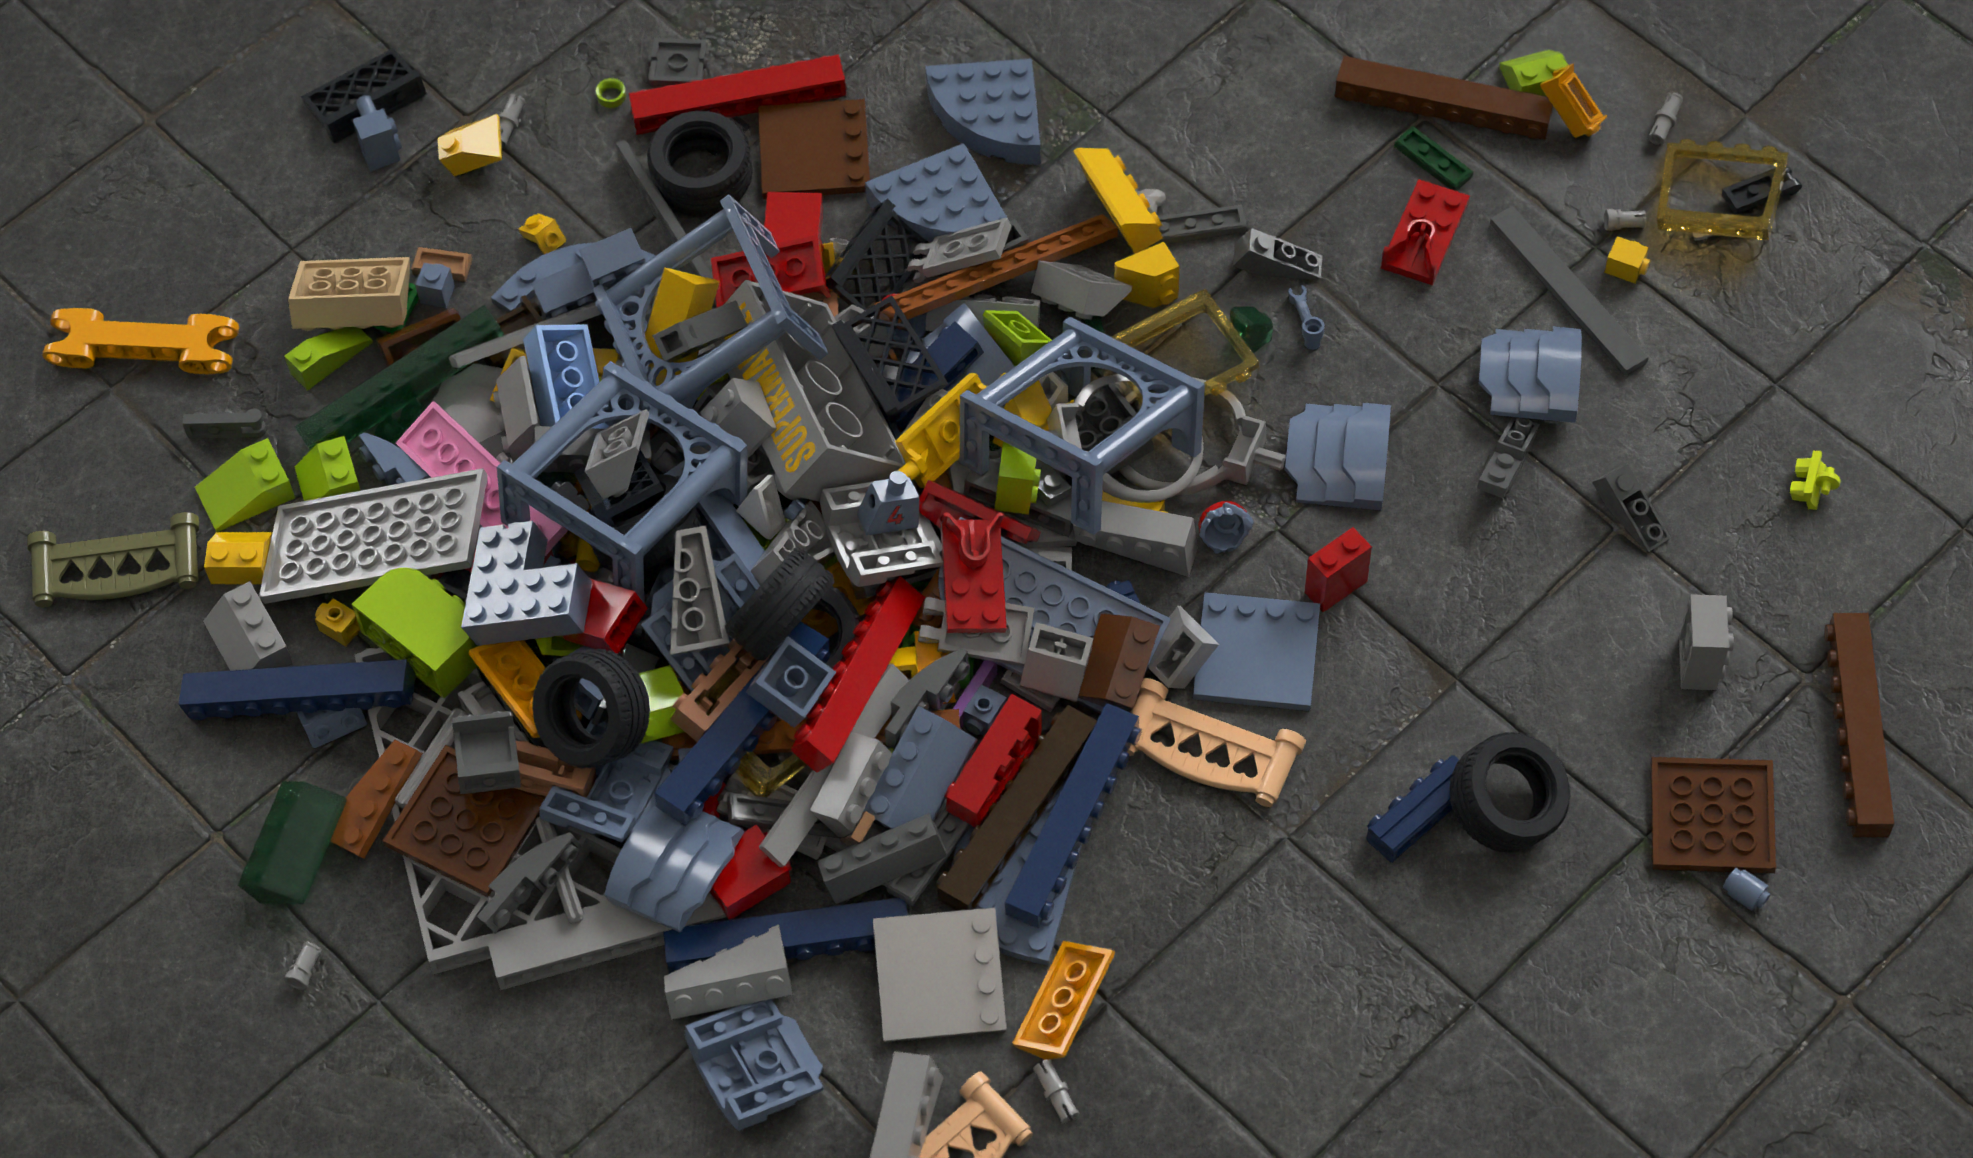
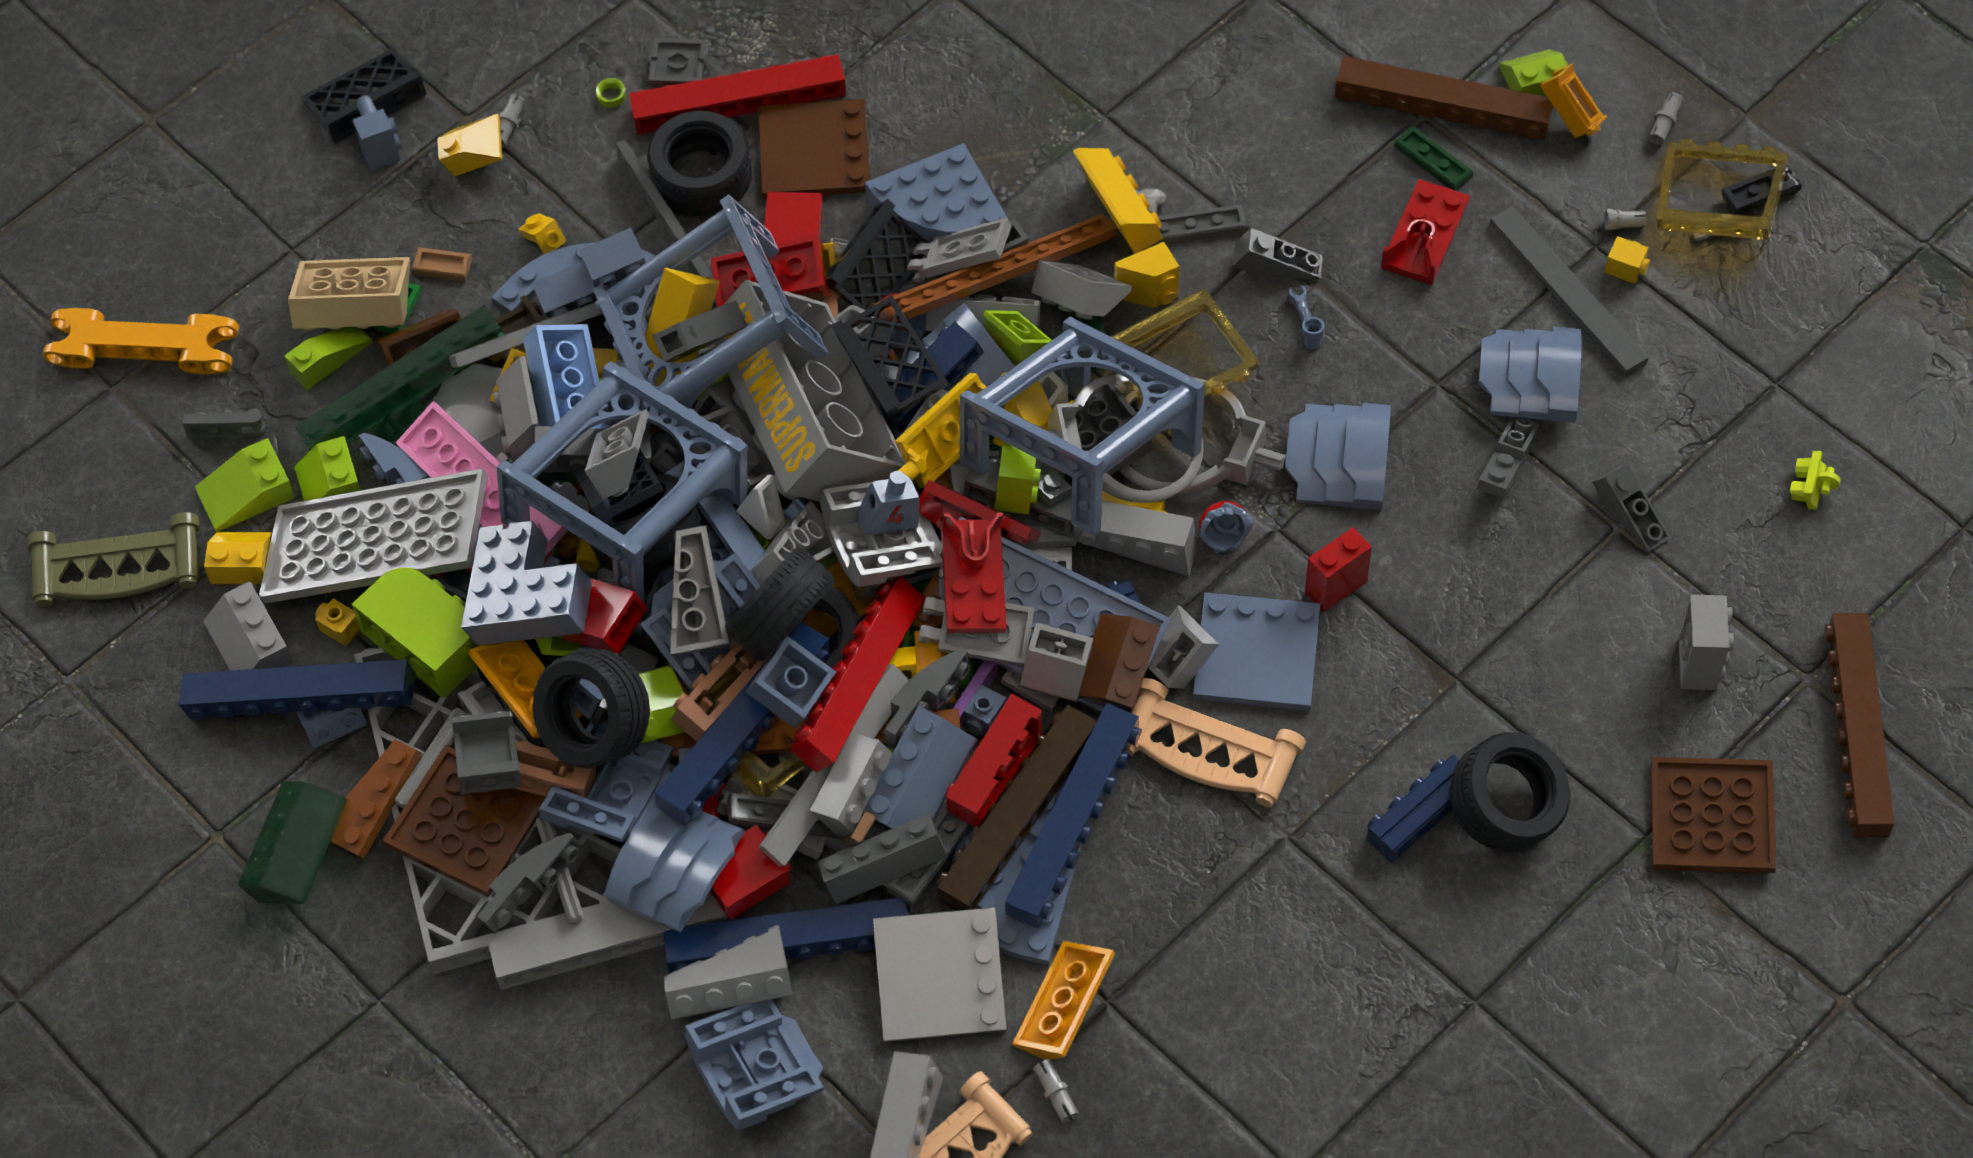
light grey pin [284,942,322,990] -> none
sand blue brick [415,263,455,309] -> none
light grey slope [700,378,777,459] -> none
sand blue brick [925,59,1041,164] -> none
clear green slope [1229,306,1273,358] -> none
sand blue brick [1723,868,1771,911] -> none

